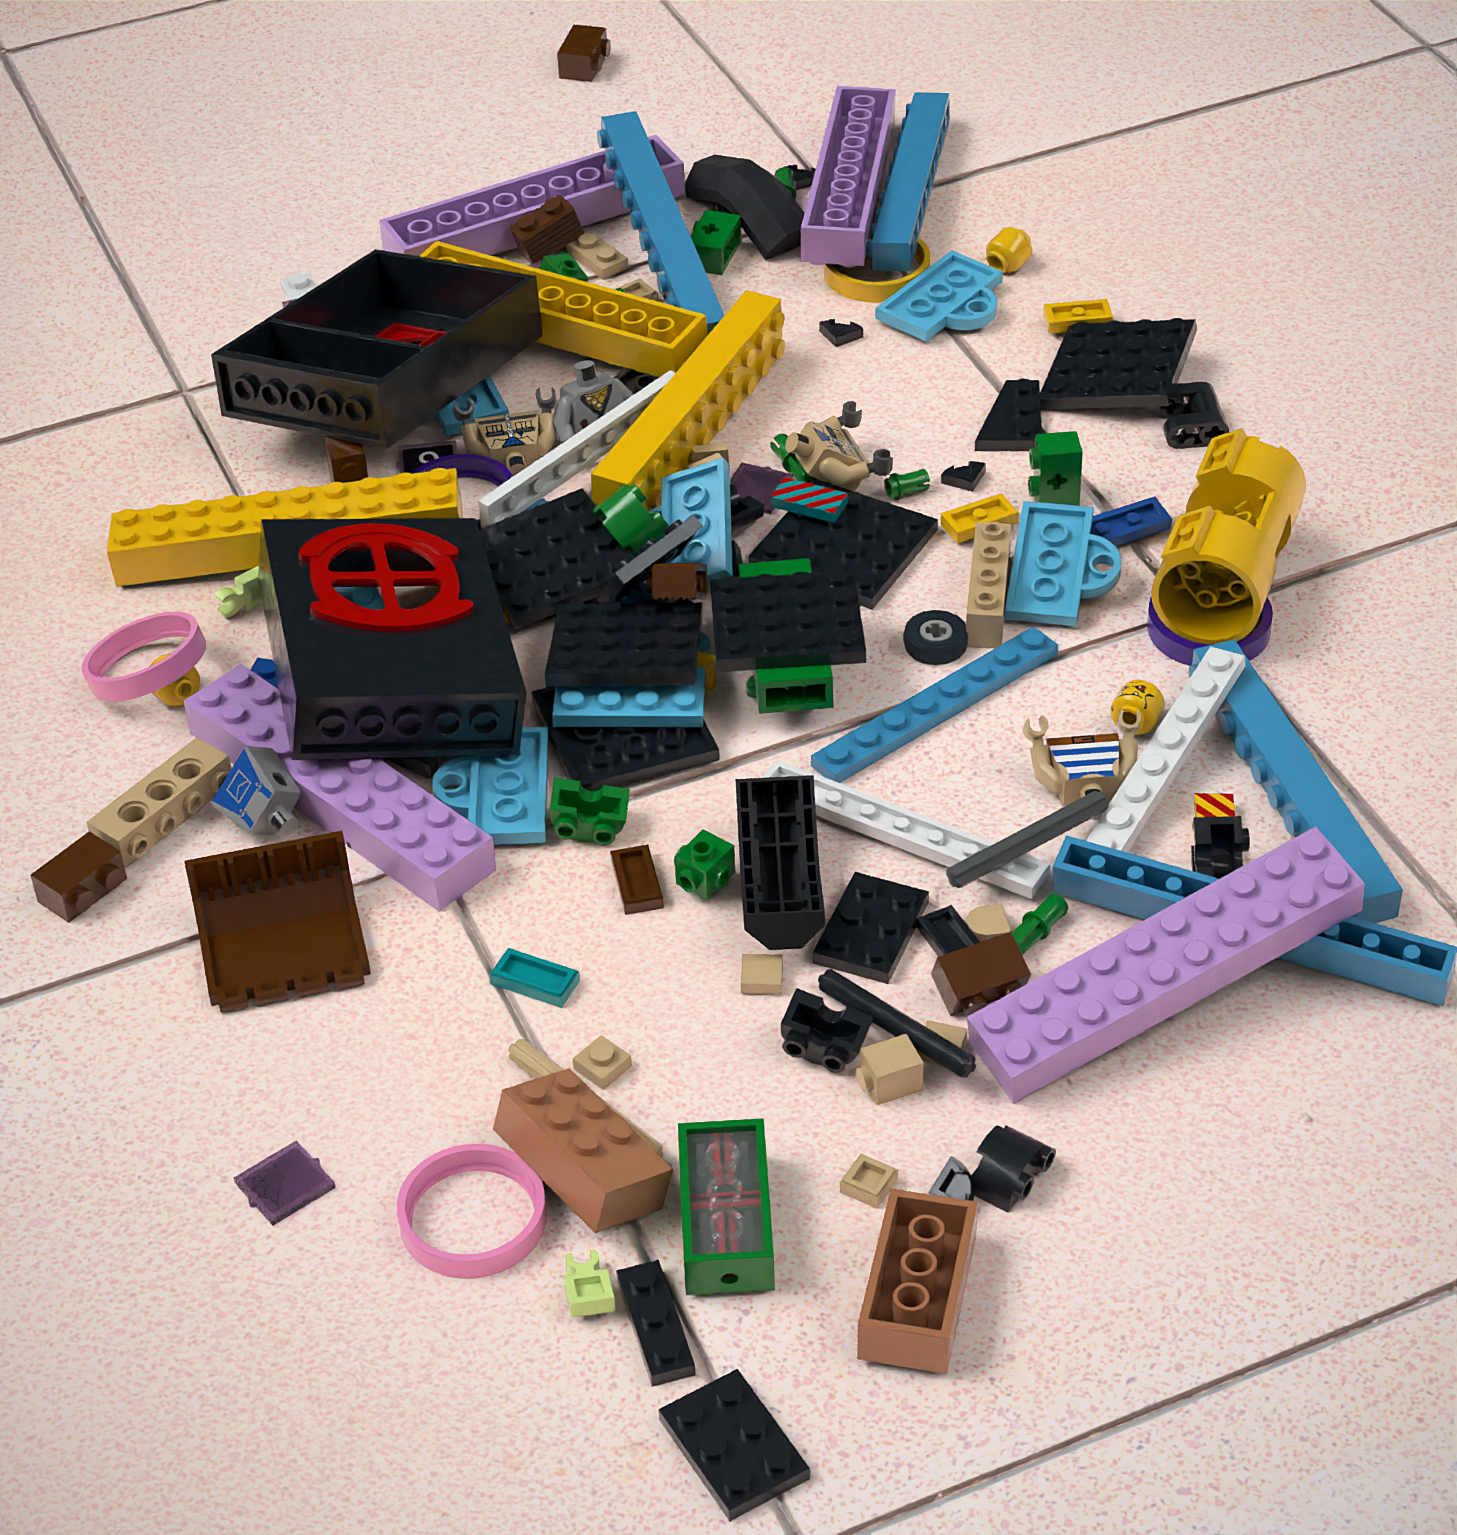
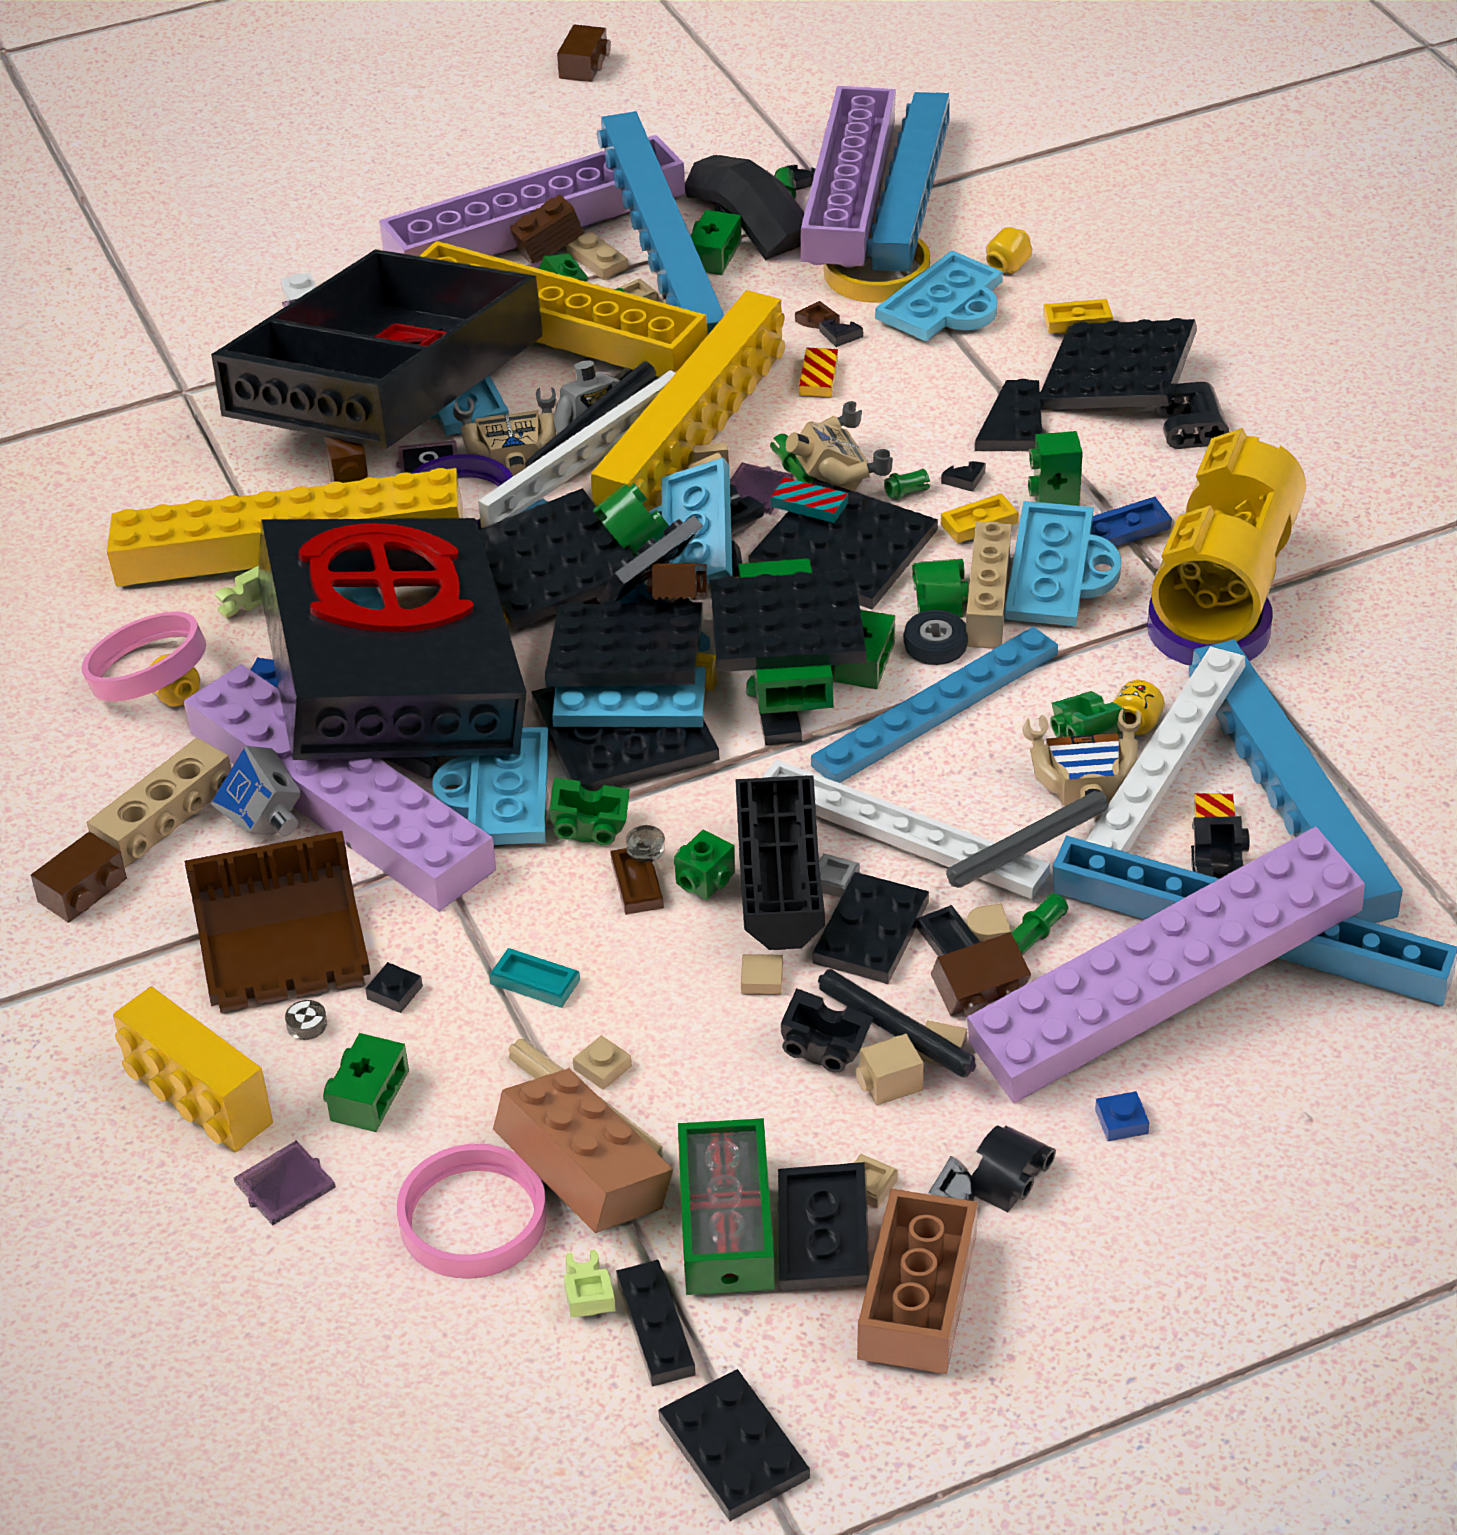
none -> yellow brick [113,986,273,1153]
none -> clear smoke tile [285,1000,328,1040]
none -> green brick [323,1033,409,1132]
none -> black plate [365,962,423,1013]
none -> black axle [525,361,657,468]
none -> clear smoke tile [626,825,665,862]
none -> black tile [759,711,802,746]
none -> black plate [778,1162,870,1291]
none -> reddish brown tile [795,301,840,329]
none -> tile [799,347,838,397]
none -> light grey tile [819,853,860,898]
none -> green brick [831,609,895,689]
none -> green cylinder [912,558,969,617]
none -> green cylinder [1050,691,1125,738]
none -> blue plate [1095,1091,1149,1142]

